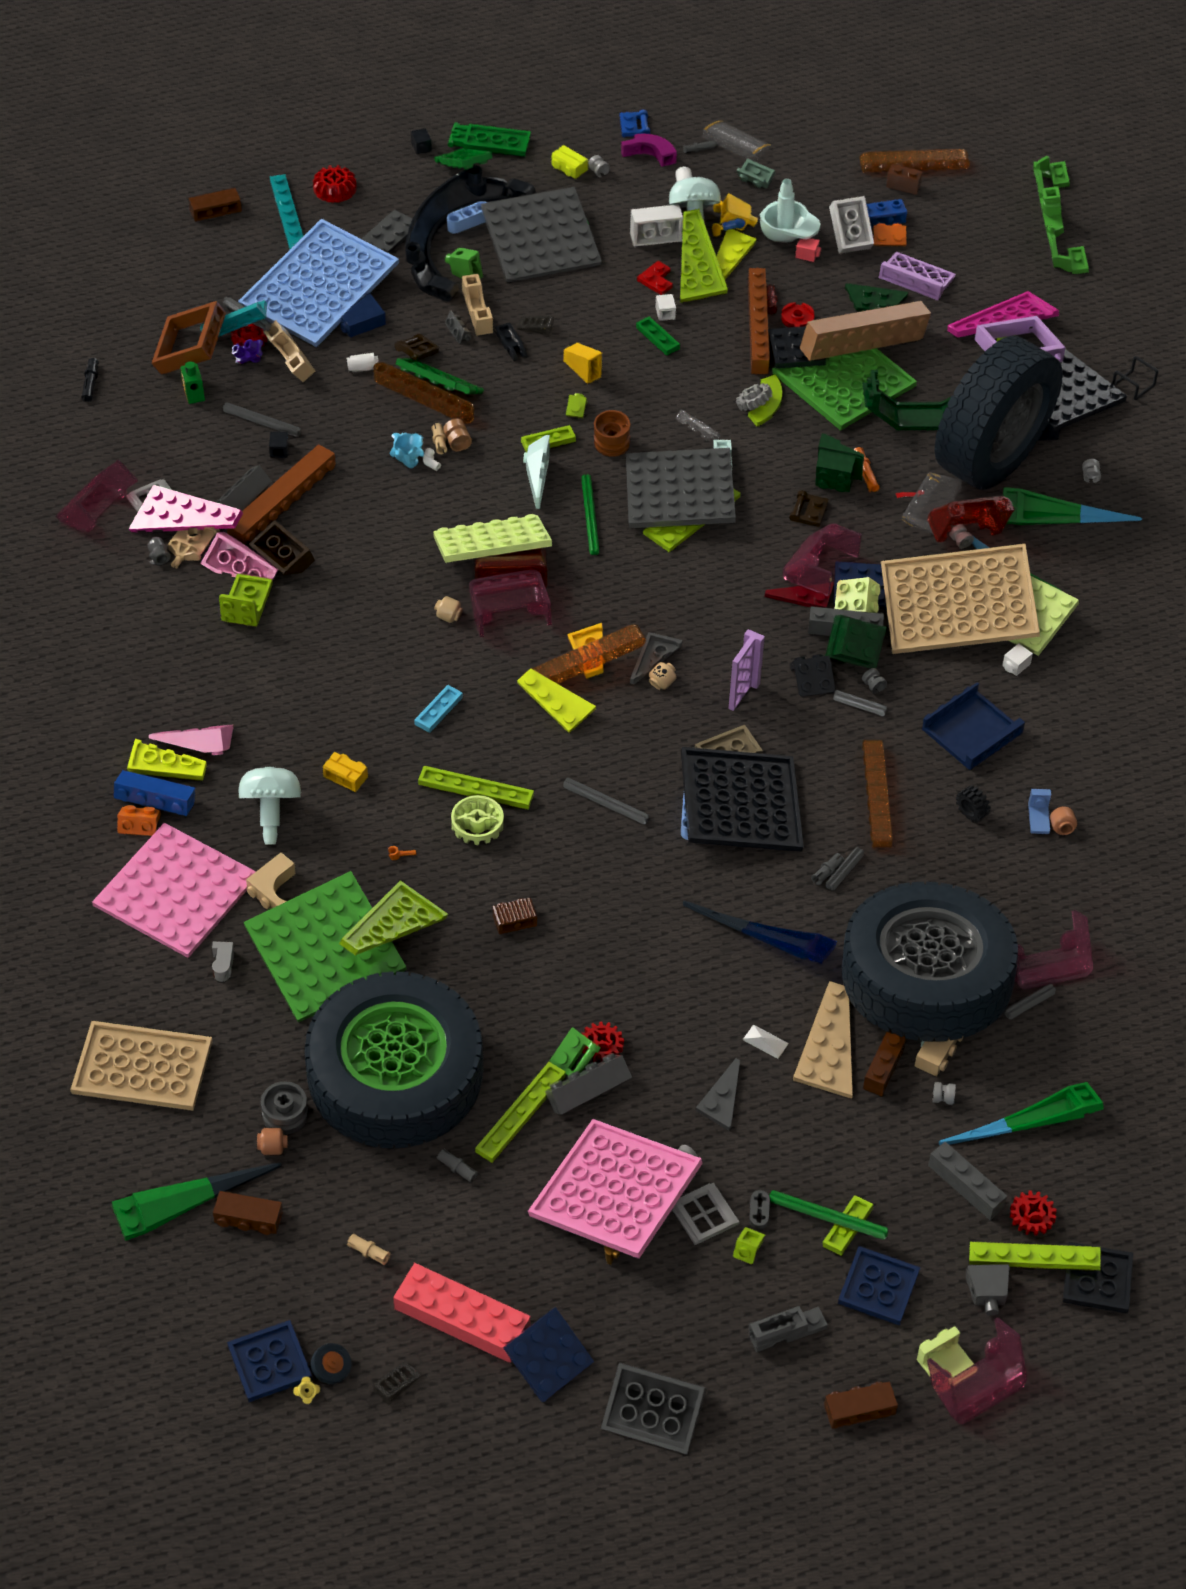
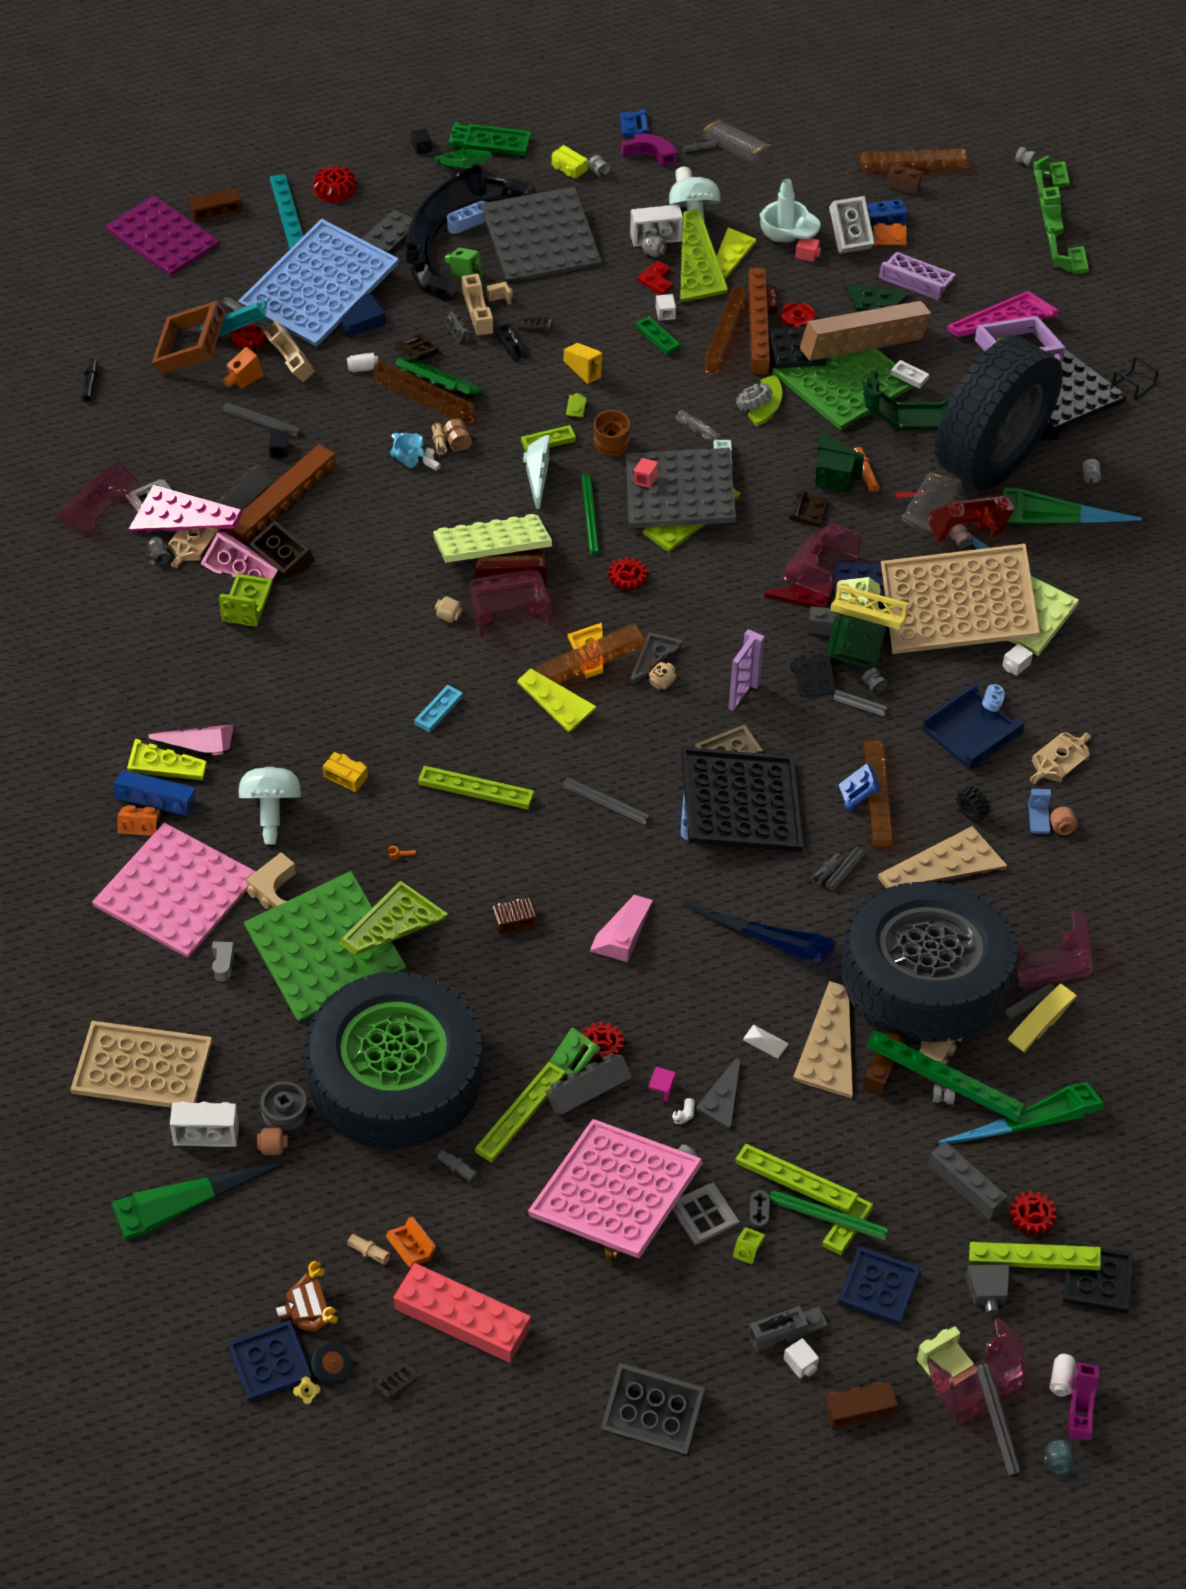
green torso [180,361,205,404] -> none
reddish brown brick [213,1191,283,1235] -> none
dark purple hips [232,339,263,364] -> none
yellowish green gear [451,795,504,845] -> none
dark blue plate [503,1307,594,1402] -> none
yellow torso [712,193,758,237] -> none
sand green bracket [736,159,775,188] -> none
none -> magenta plate [105,196,220,277]
none -> white brick [170,1101,239,1147]
none -> orange torso [223,347,263,388]
none -> torso [276,1261,338,1332]
none -> orange bracket [385,1217,436,1268]
none -> tan bracket [487,282,513,304]
none -> bright pink wedge [590,895,653,962]
none -> red gear [608,557,647,592]
none -> coral brick [633,458,659,488]
none -> light grey head [641,234,667,258]
none -> dark pink panel [649,1067,676,1102]
none -> white arm [672,1098,695,1124]
none -> clear orange beam [704,286,746,374]
none -> lime plate [736,1144,858,1214]
none -> white brick [784,1338,819,1378]
none -> light yellow fence [830,584,908,630]
none -> blue plate [838,763,881,812]
none -> green plate [866,1030,1023,1121]
none -> tan wing [878,826,1007,888]
none -> white plate [891,360,929,389]
none -> dark grey axle [977,1364,1021,1475]
none -> light blue plate [982,684,1005,712]
none -> light yellow slope [1008,984,1077,1053]
none -> light grey wheel [1015,147,1037,167]
none -> tan plate [1030,732,1091,784]
none -> clear light blue head [1044,1440,1074,1475]
none -> white head [1050,1354,1076,1397]
none -> magenta arch [1067,1362,1099,1441]

